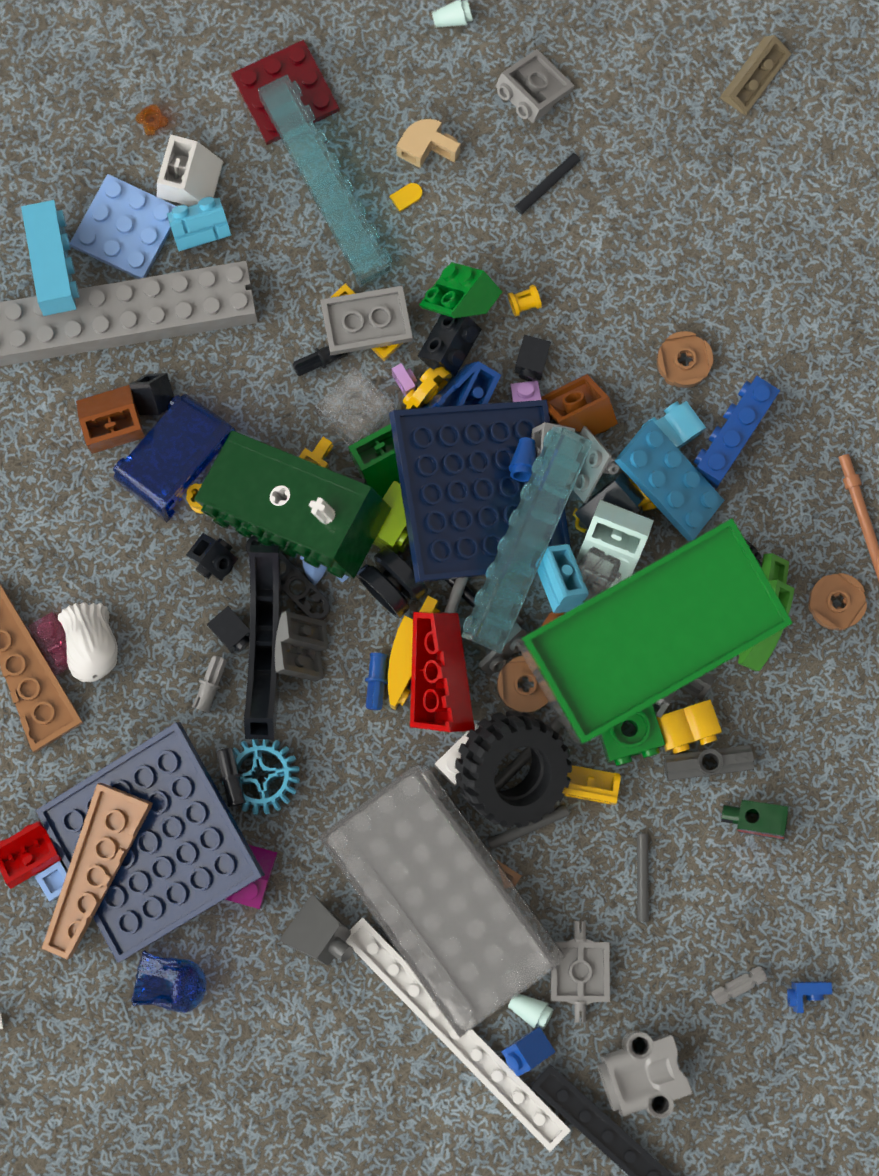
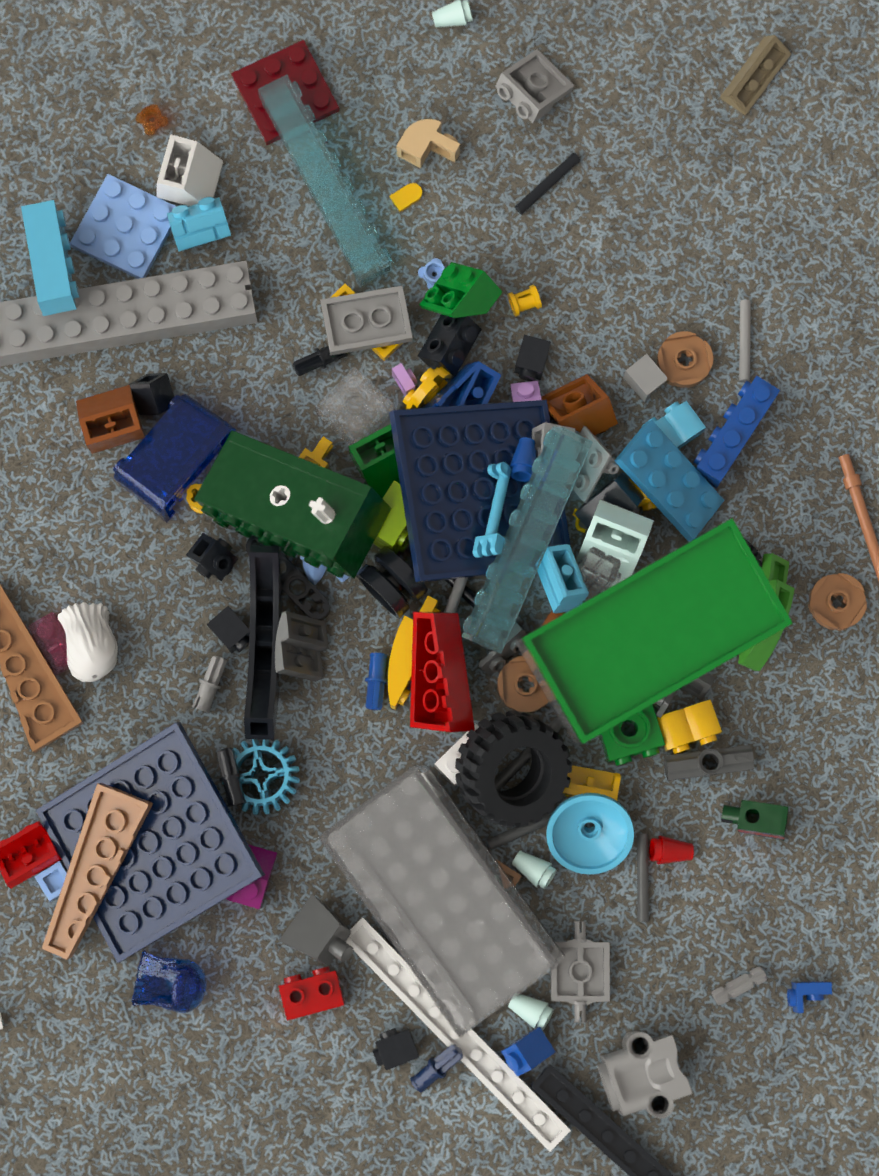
none -> red brick [278,966,345,1021]
none -> black brick [372,1028,419,1071]
none -> dark blue axle [410,1044,463,1093]
none -> light blue plate [418,258,445,289]
none -> medium azure hinge [473,462,511,558]
none -> light aqua cone [512,850,557,889]
none -> medium azure dish [546,793,634,874]
none -> light grey panel [623,354,667,403]
none -> red cone [649,835,694,864]
none -> light grey bar [739,300,751,382]

